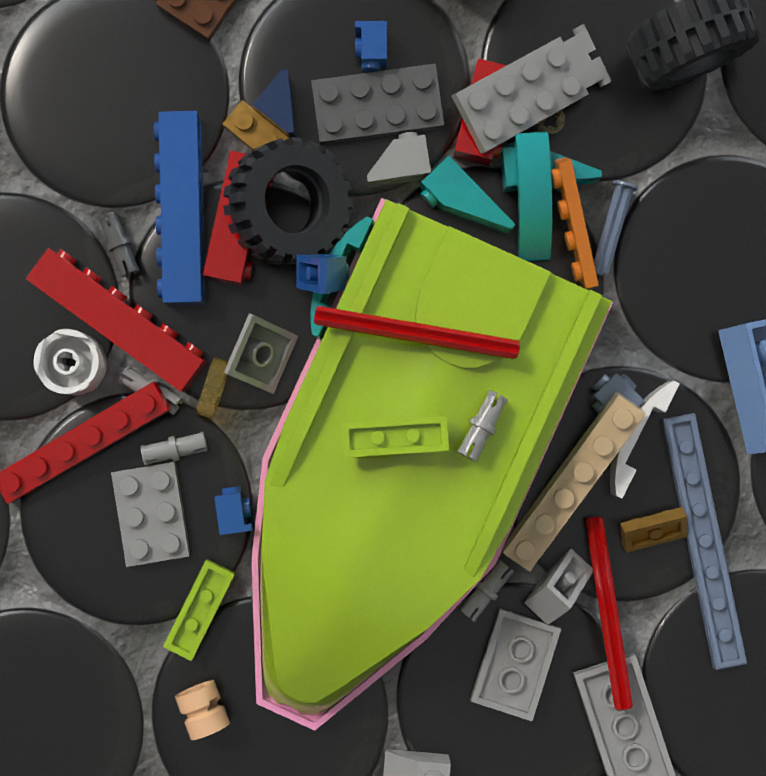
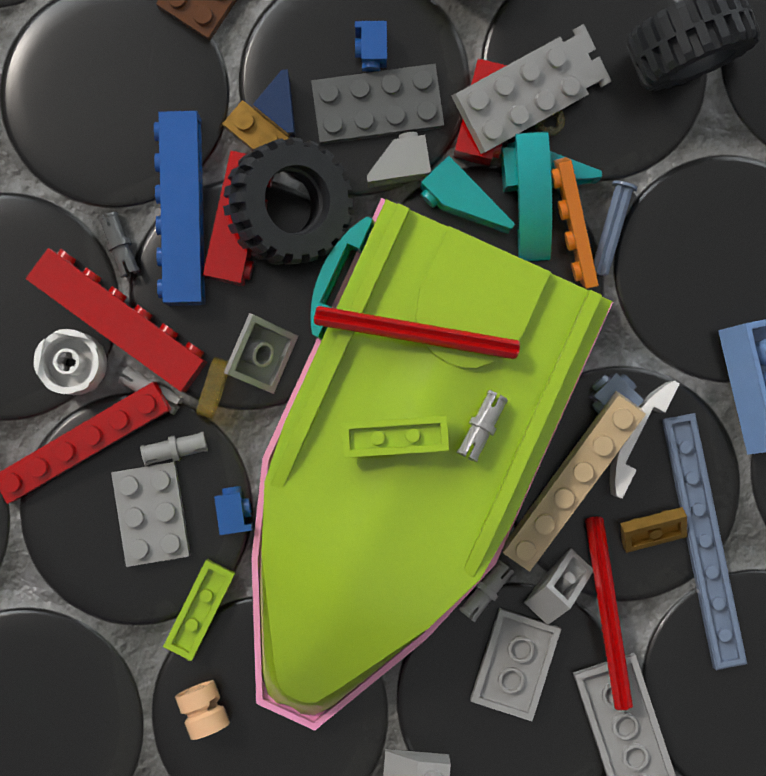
blue slope [296,254,349,294] -> none

